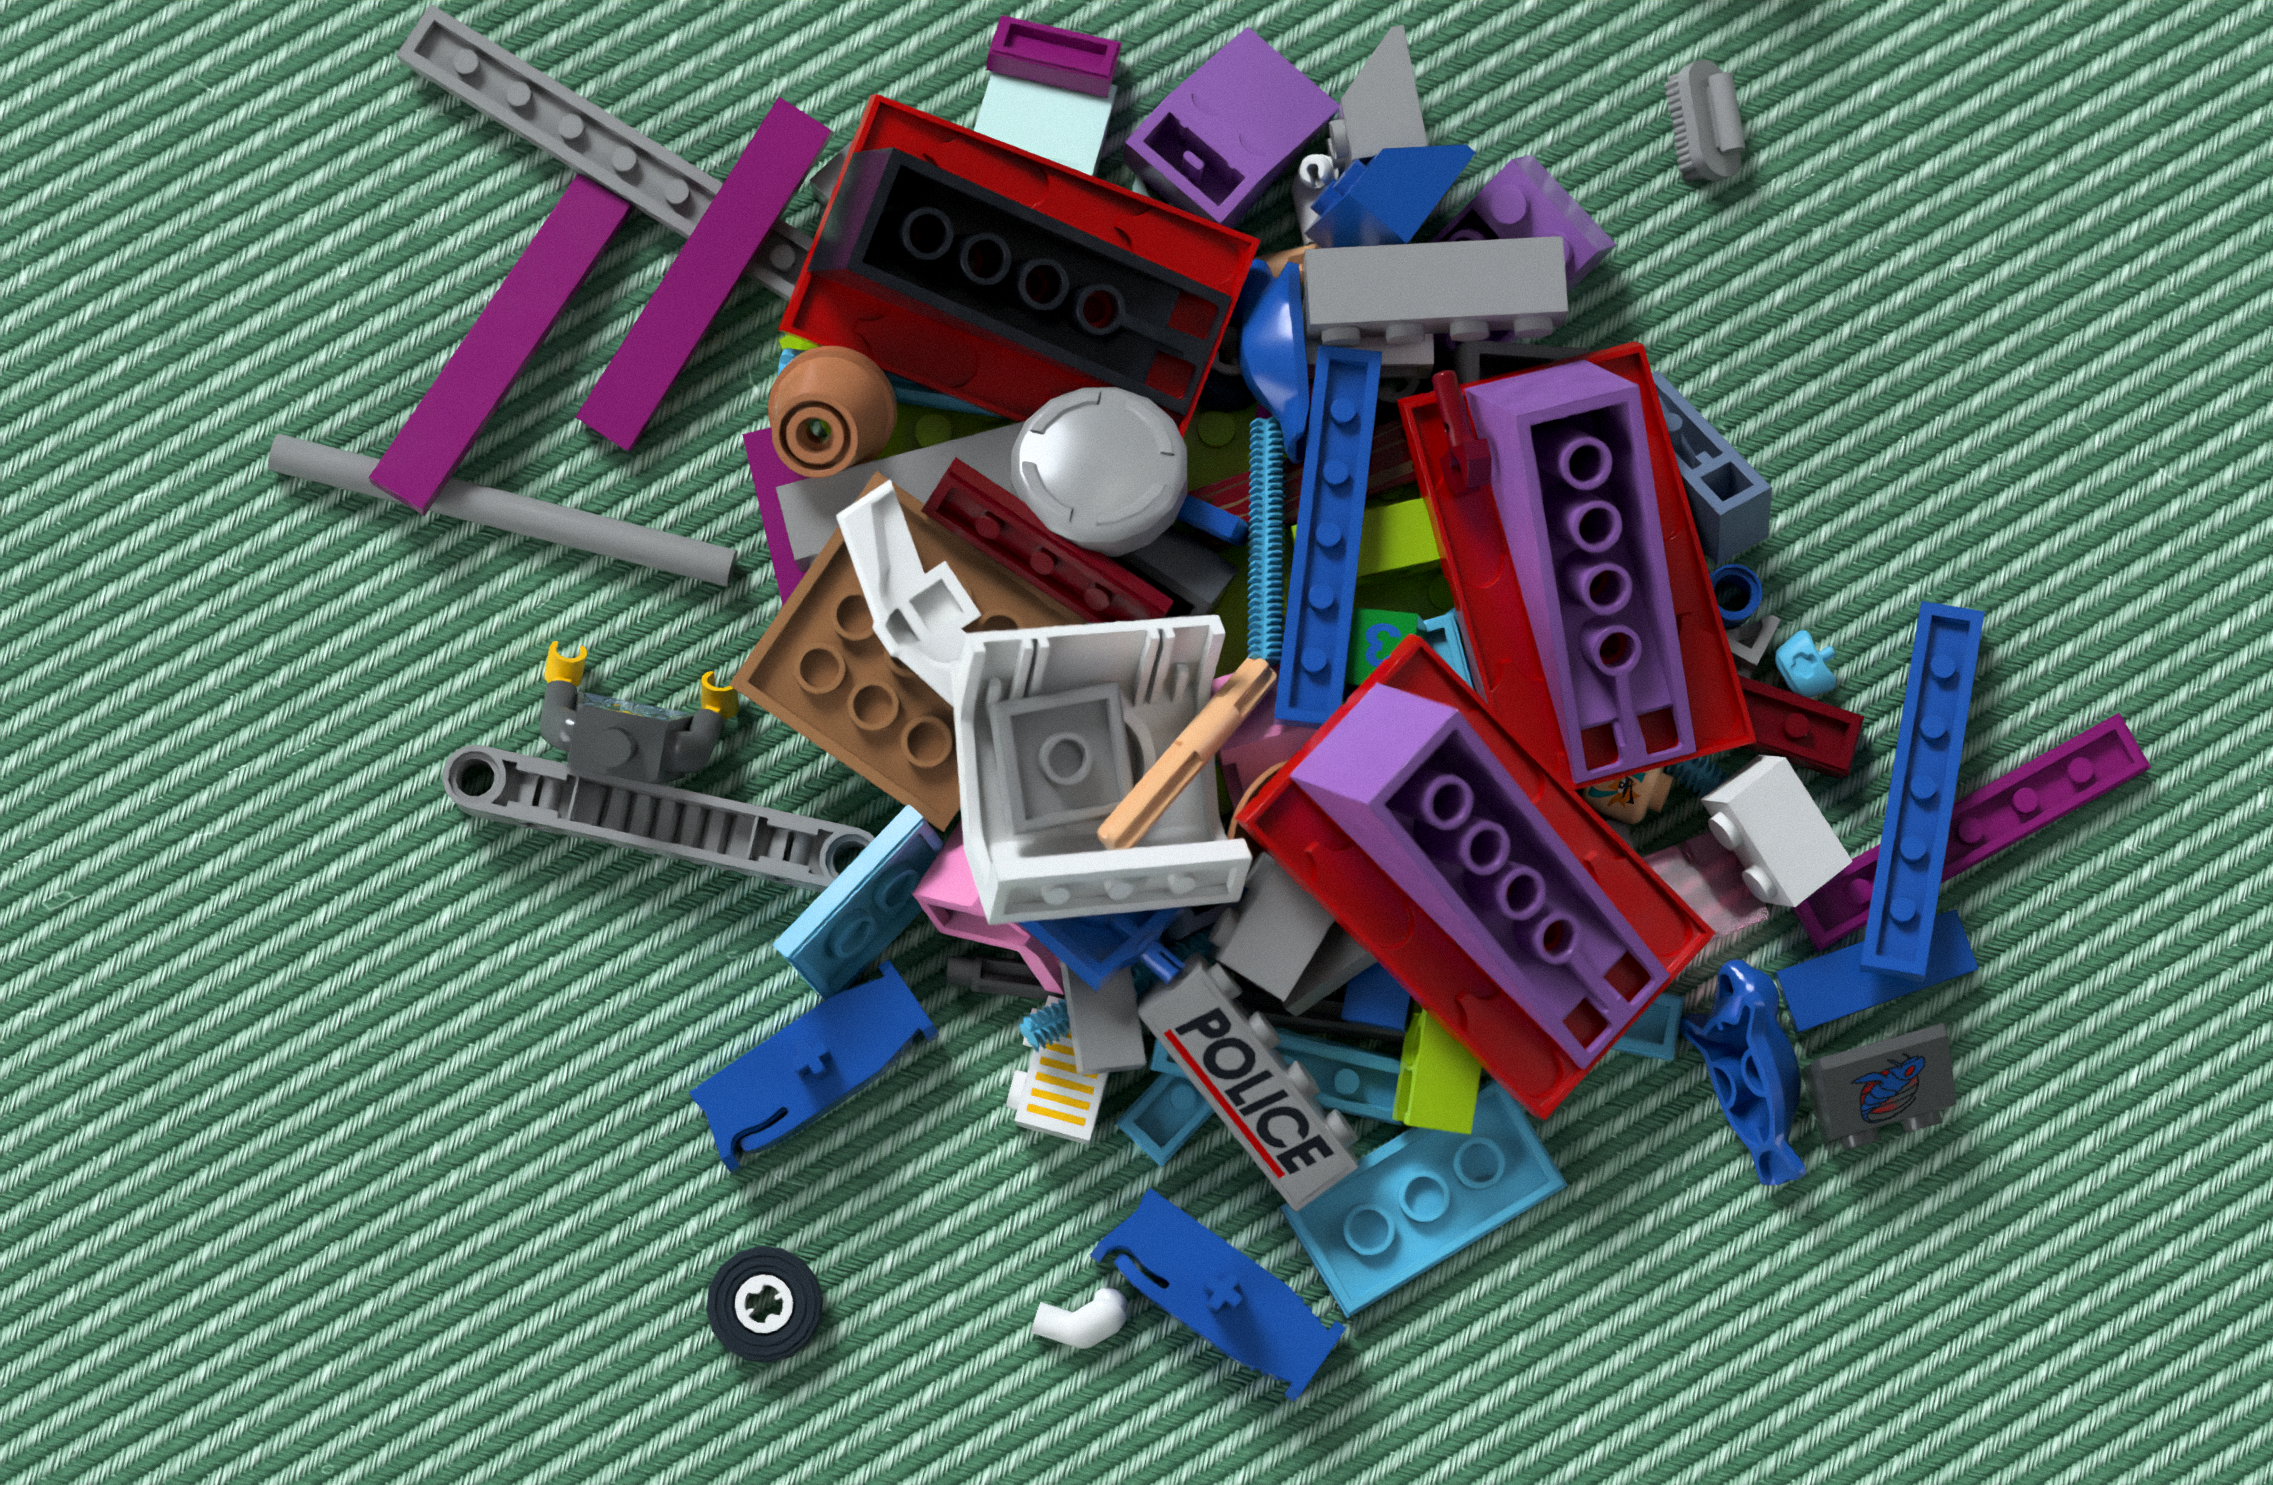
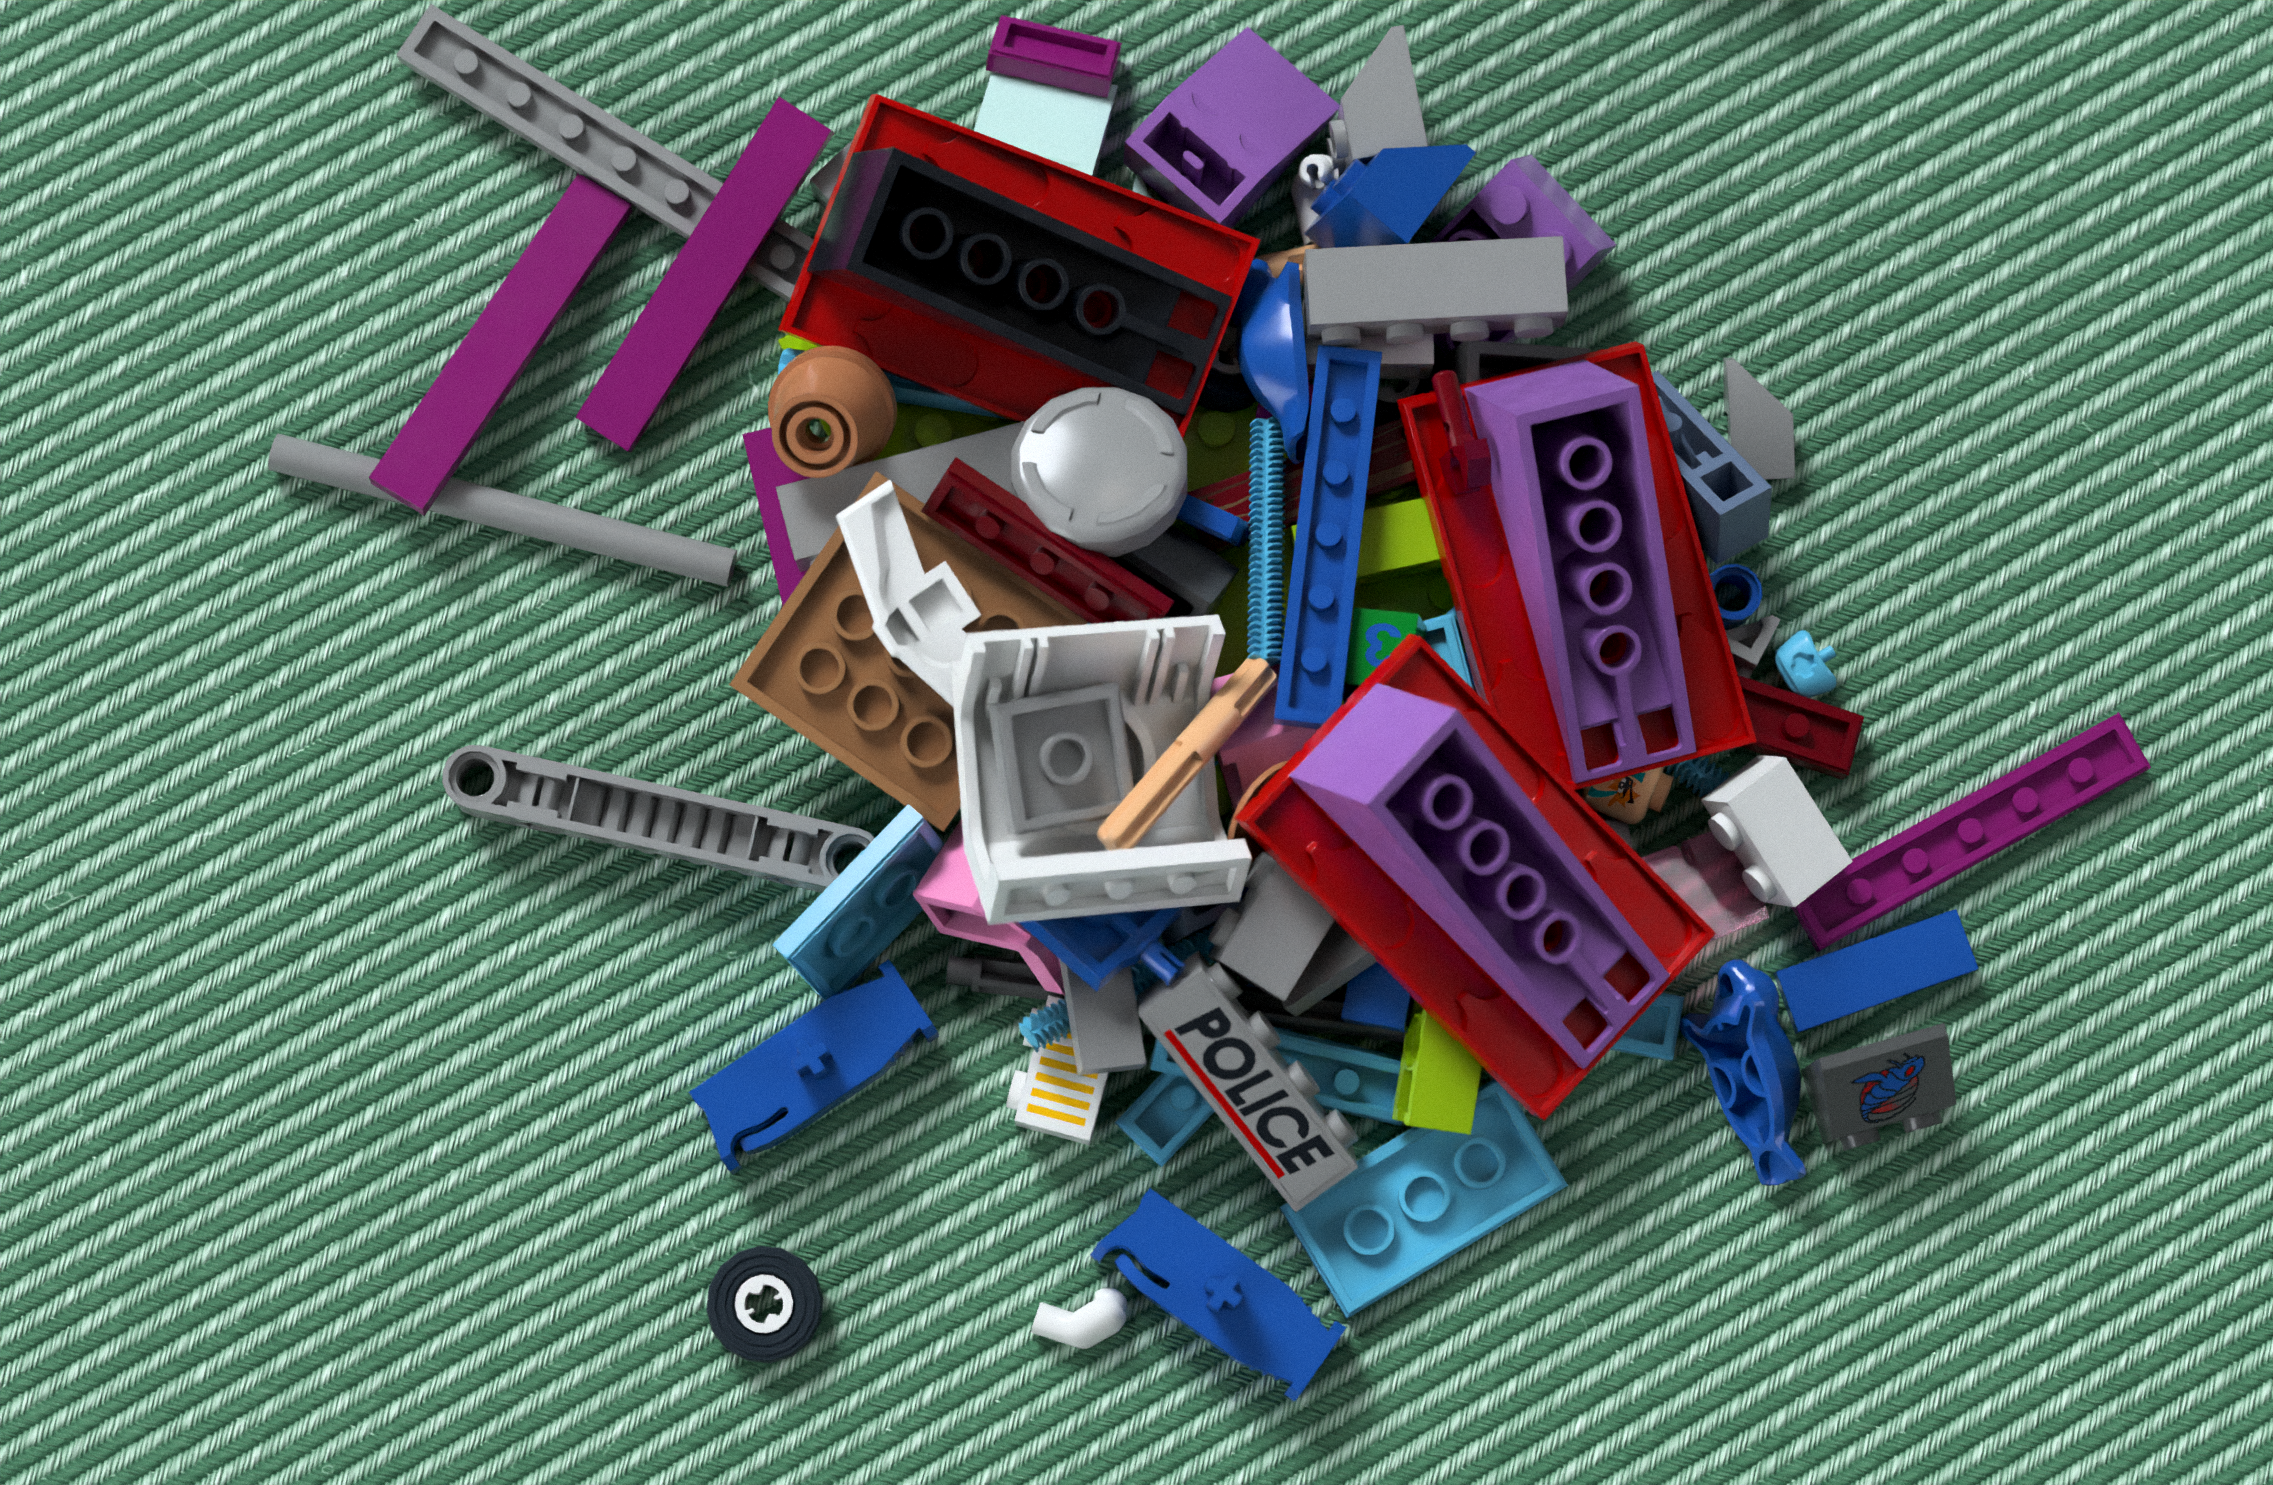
dark grey torso [540,641,739,784] -> none
light grey piece [1664,60,1746,181] -> none
blue plate [1859,601,1985,982] -> none
none -> light grey slope [1723,357,1795,480]

